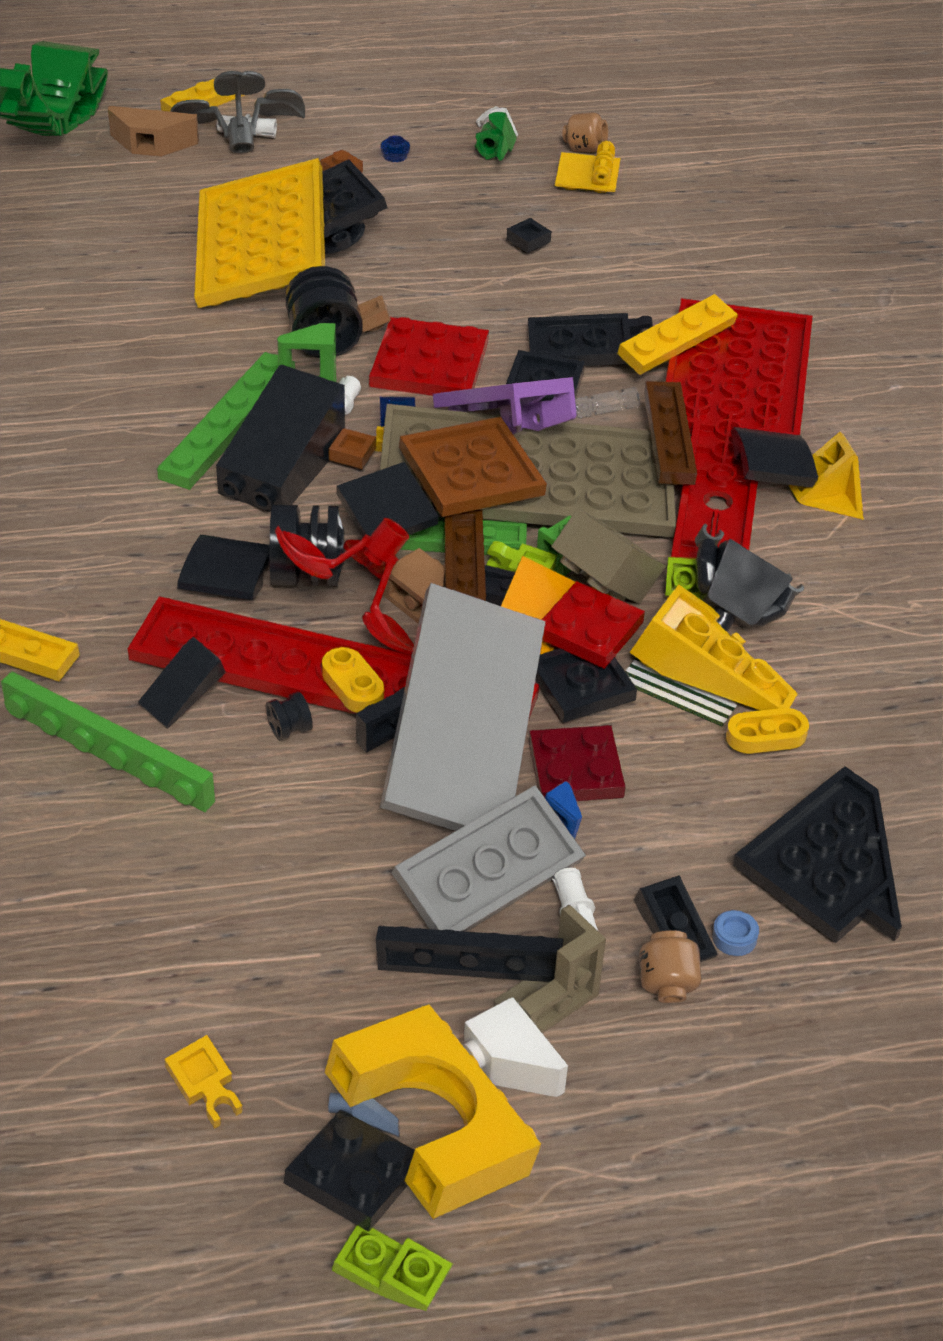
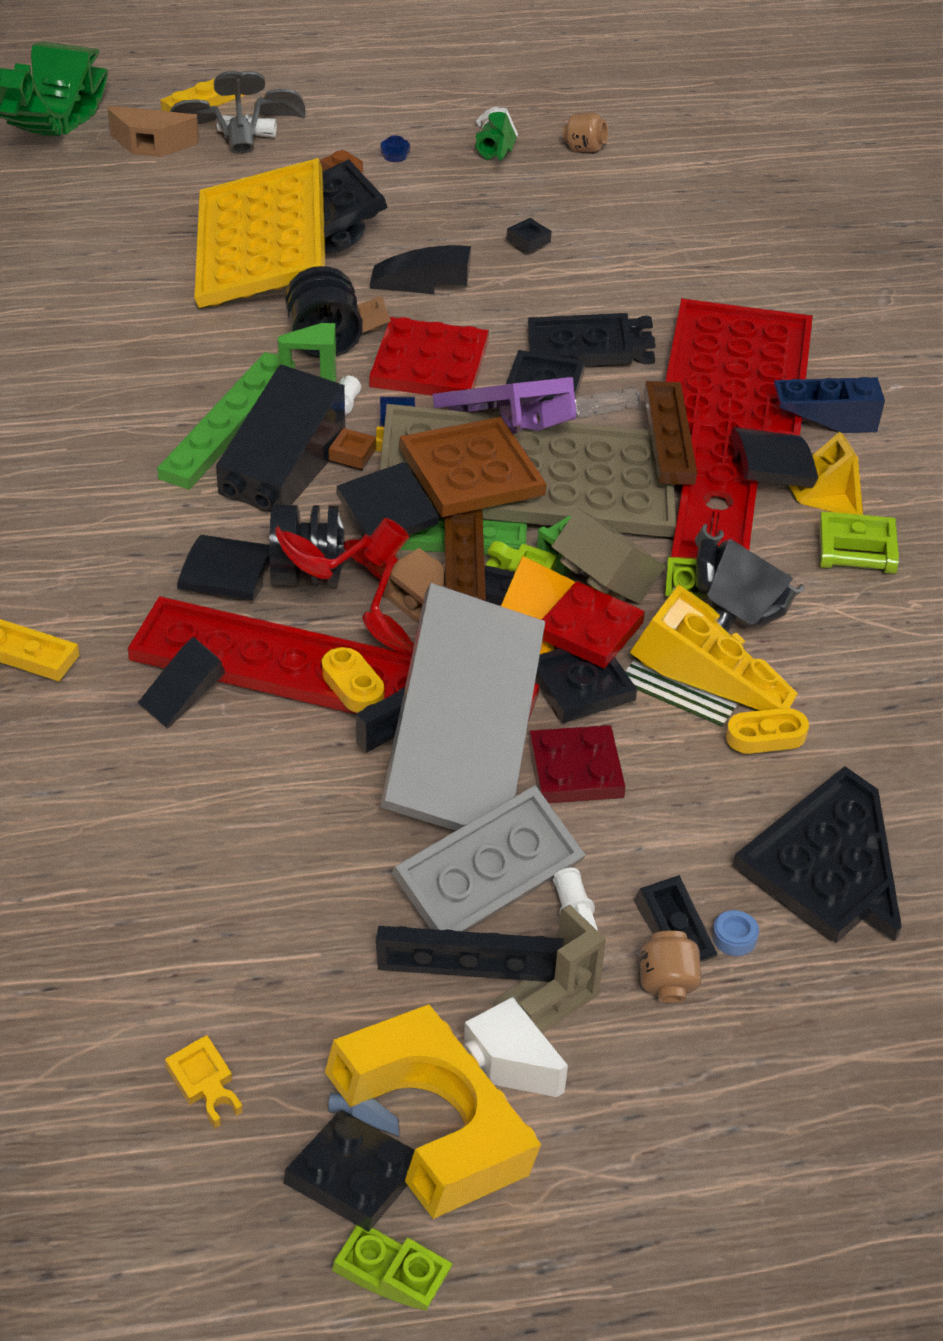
bright green plate [1,671,215,812] -> none
black wheel [265,691,313,741] -> none
blue slope [545,781,582,839] -> none
yellow hinge [555,141,621,193] -> none
yellow plate [617,294,738,375] -> none
none -> black slope [370,245,471,294]
none -> dark blue slope [774,377,885,433]
none -> lime plate [819,511,899,574]

